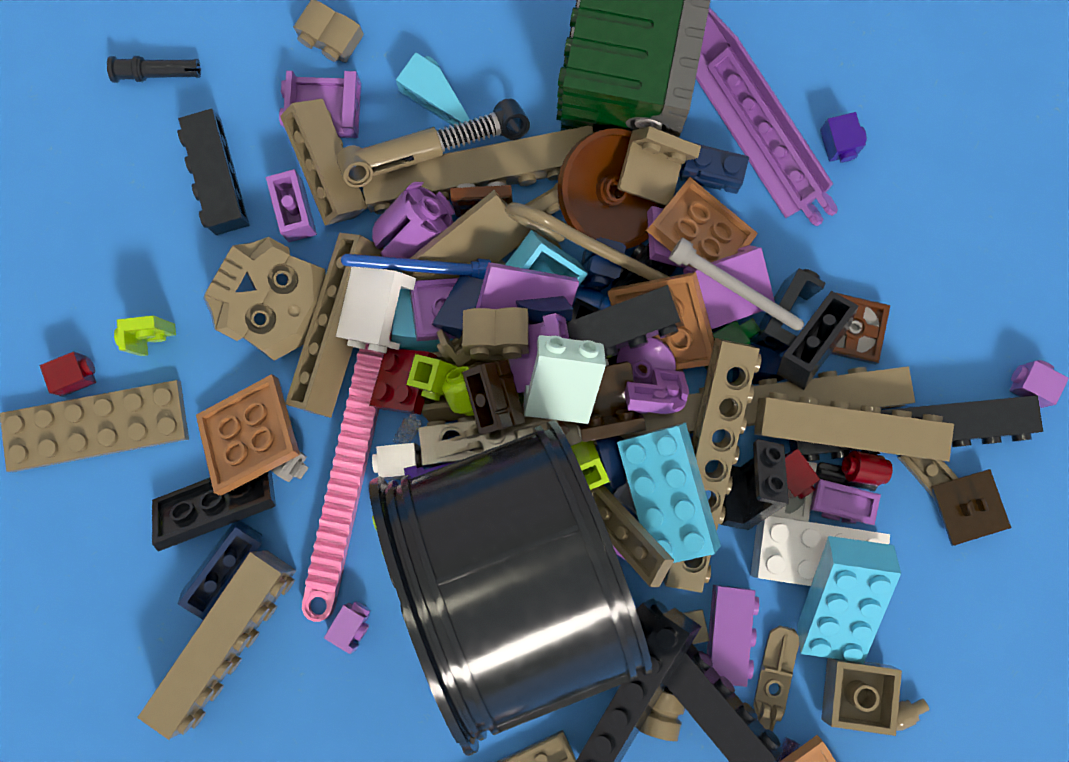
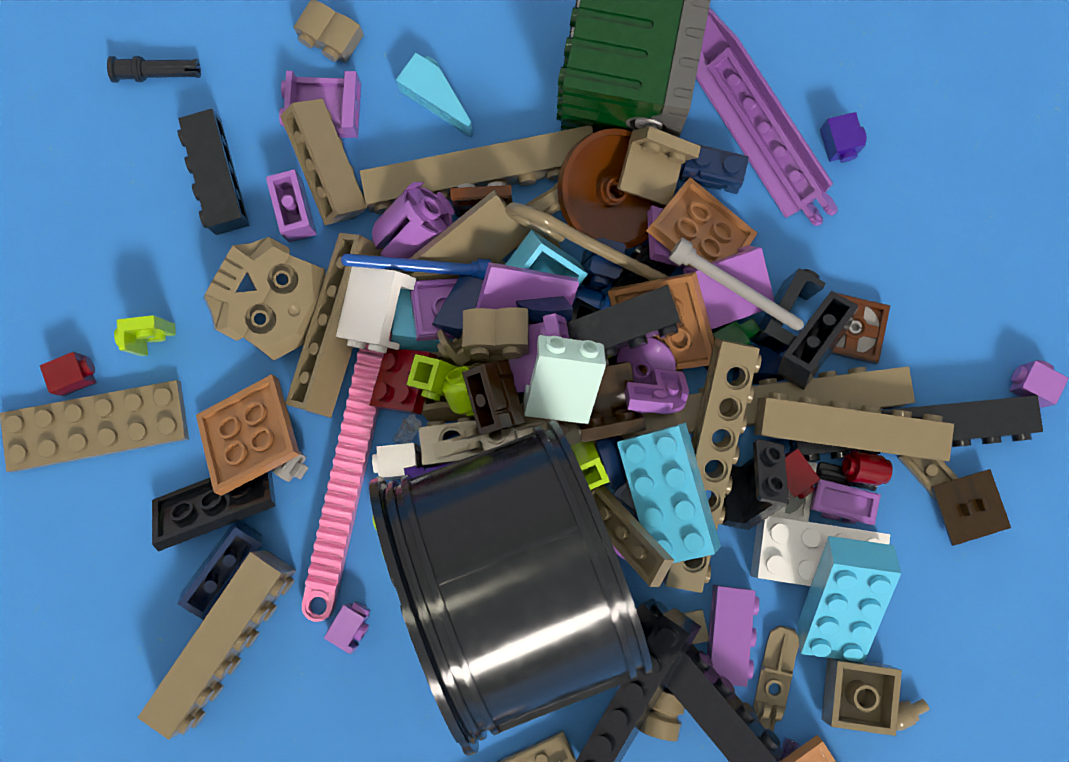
piece [337,99,530,188] -> none

